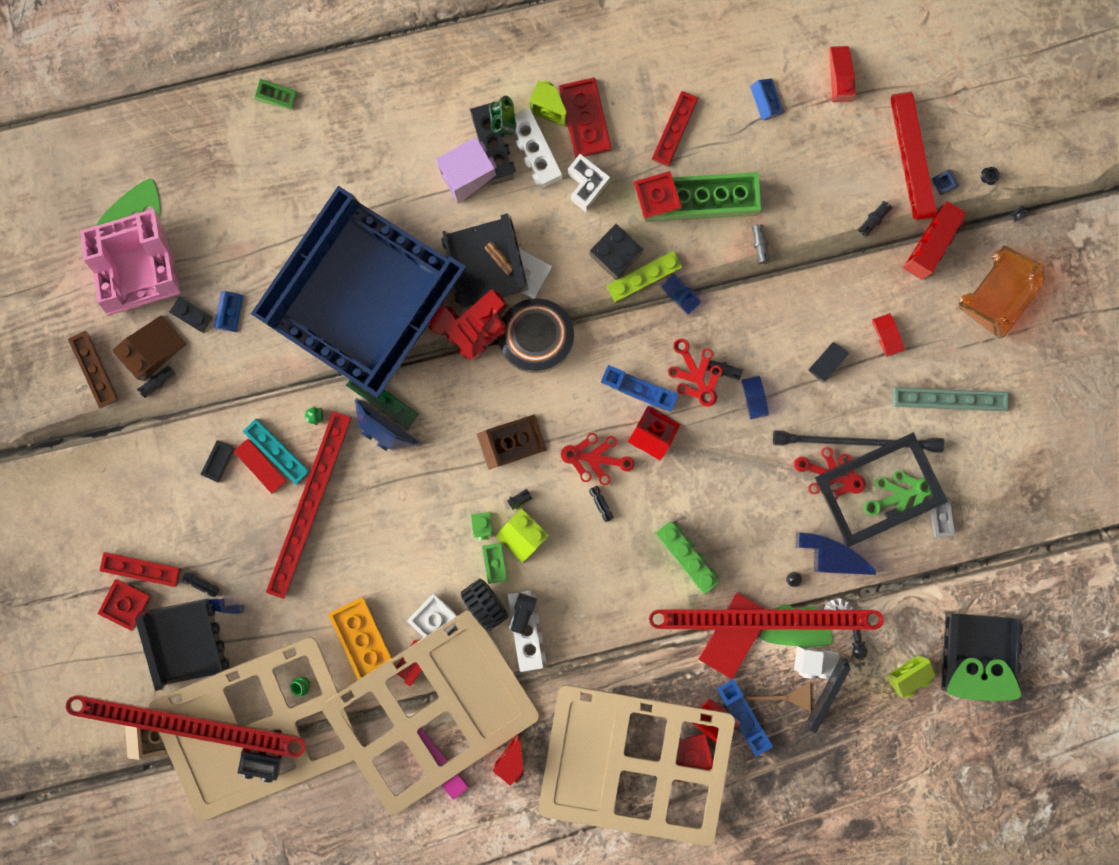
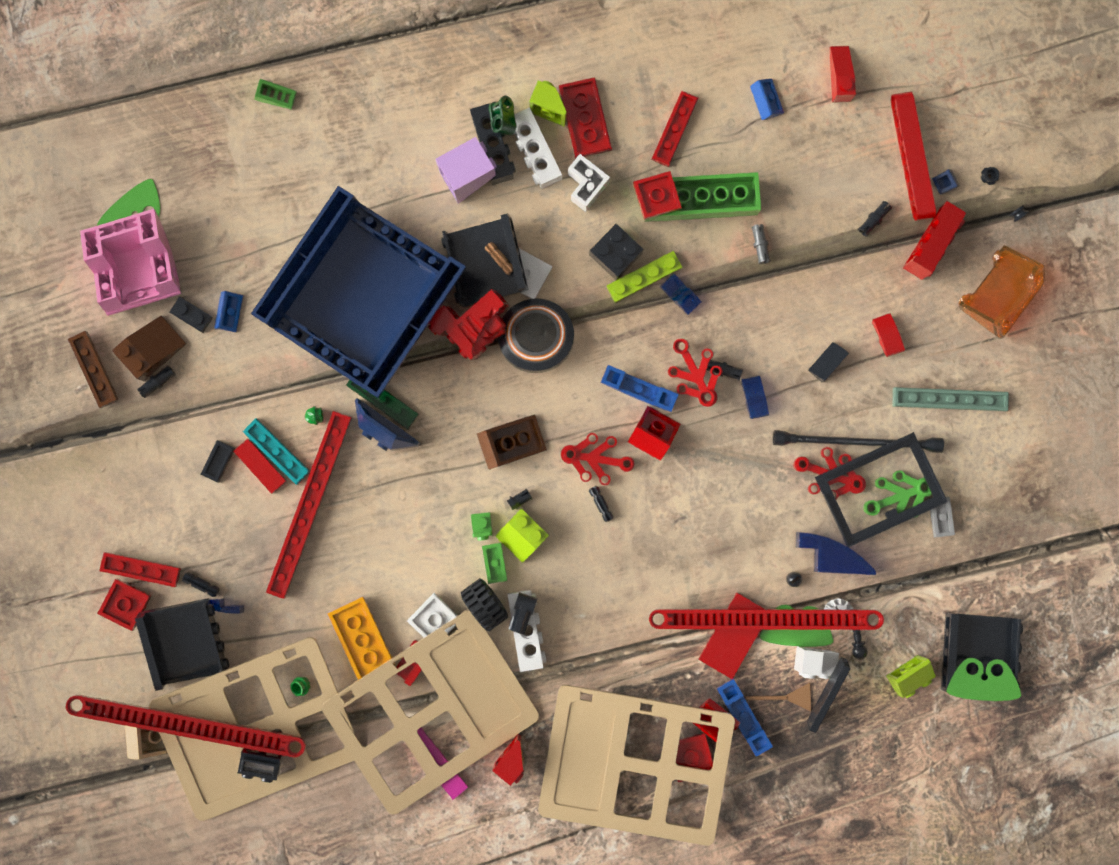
bright green brick [655,521,720,595] -> none

